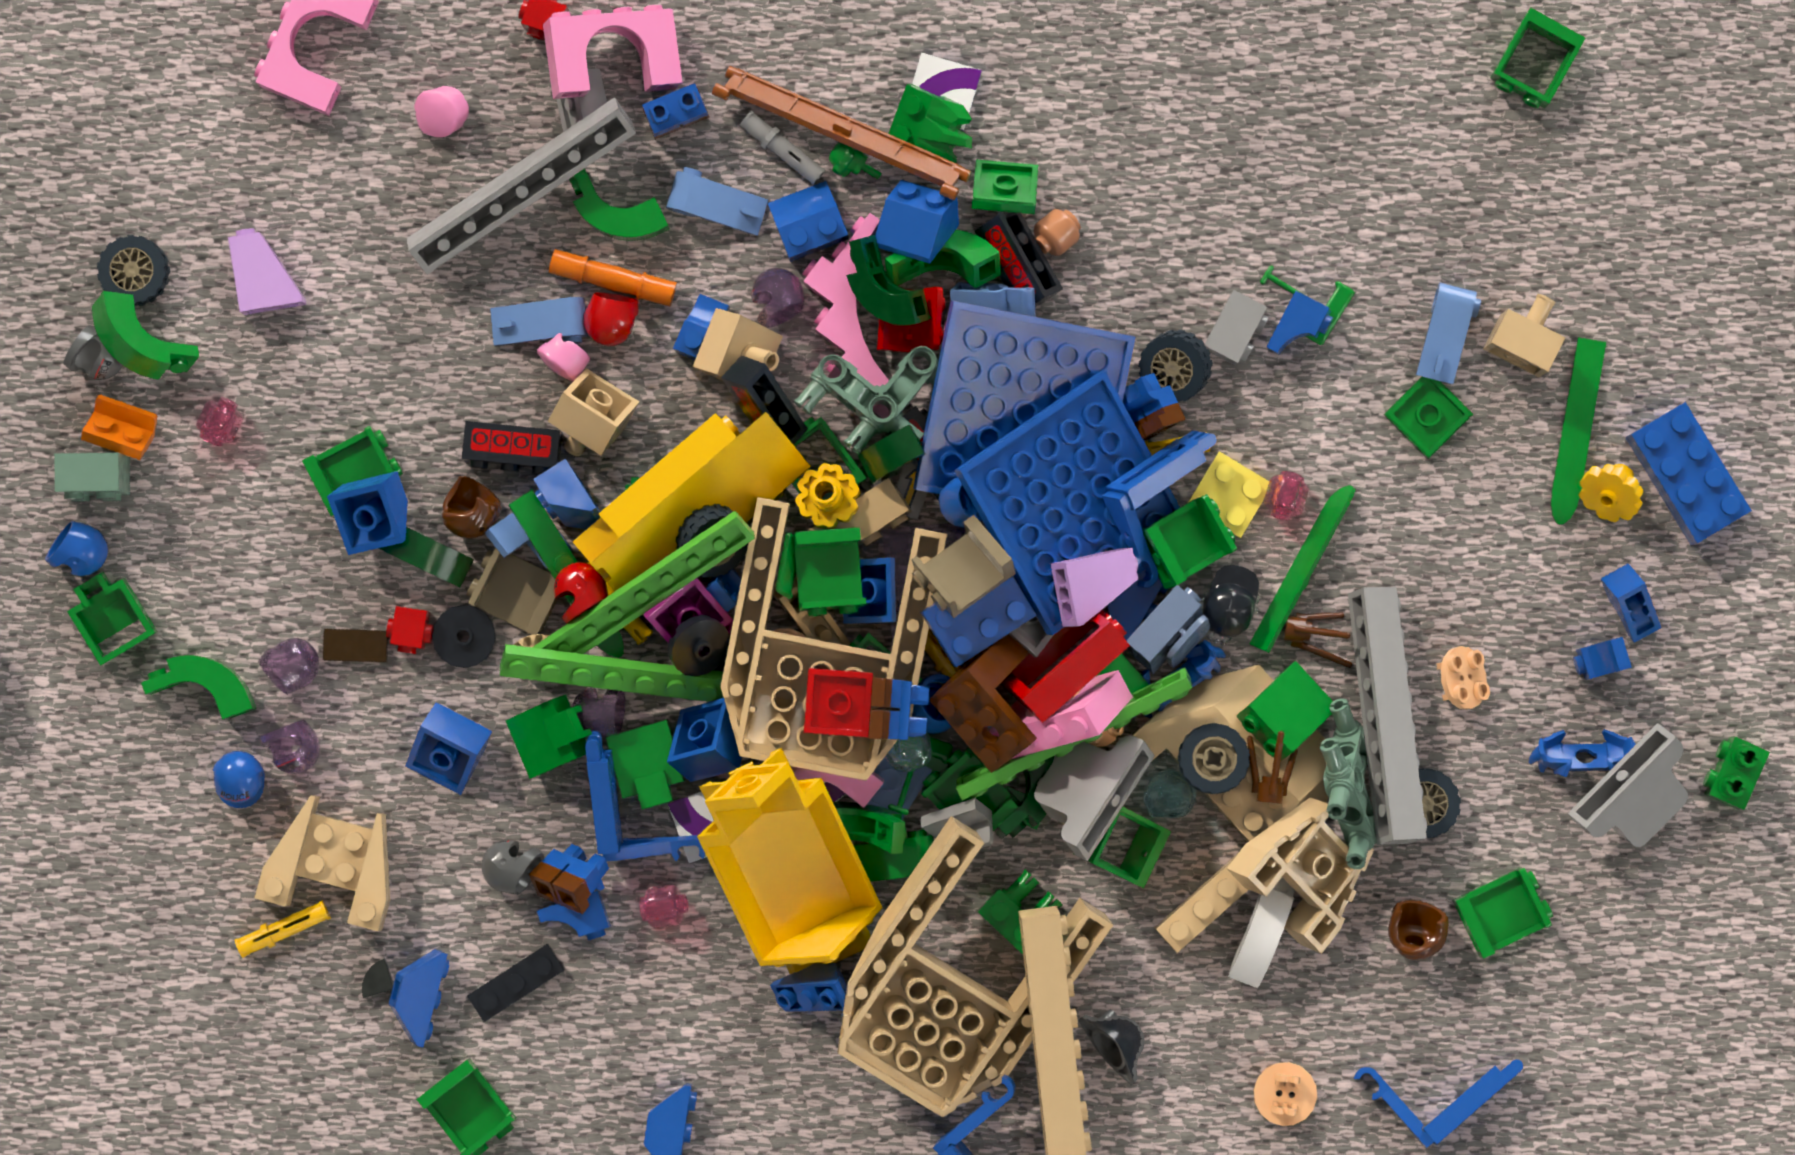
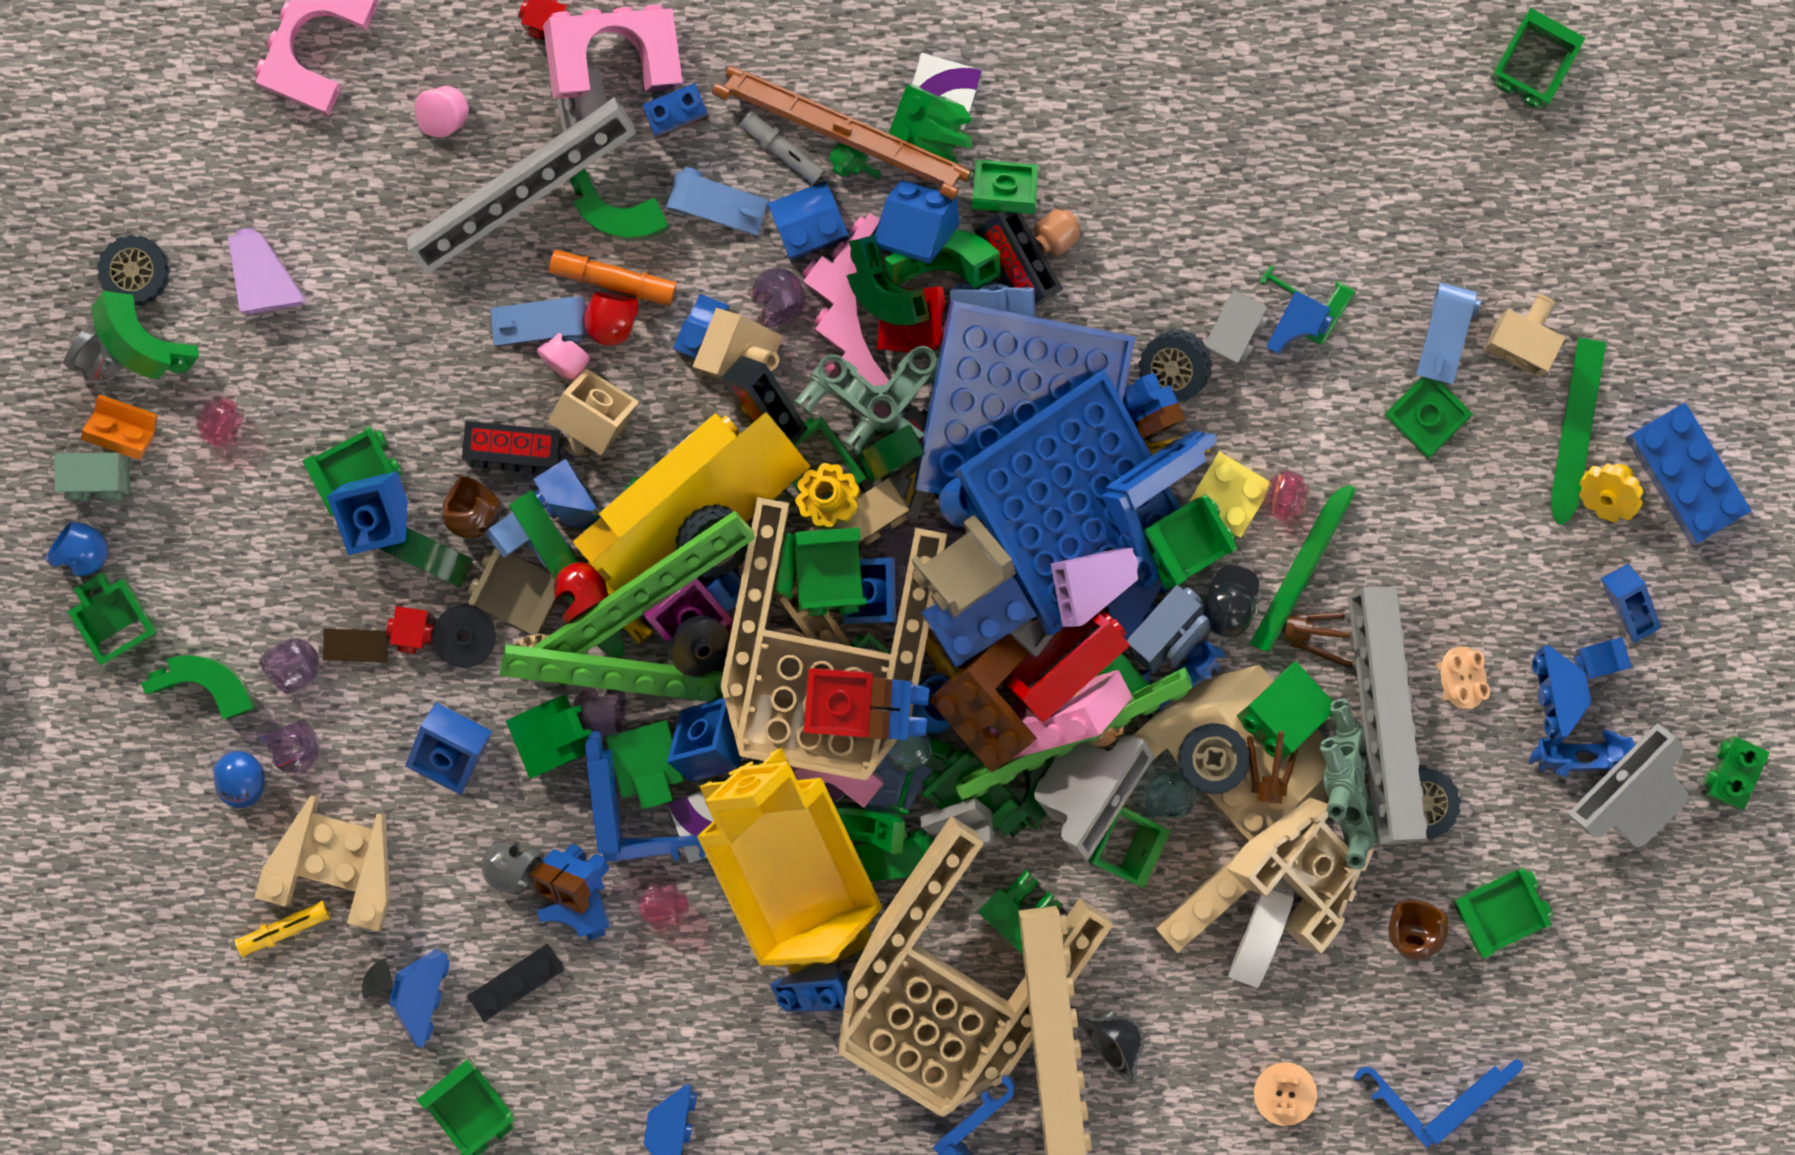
none -> blue slope [1532,645,1592,746]

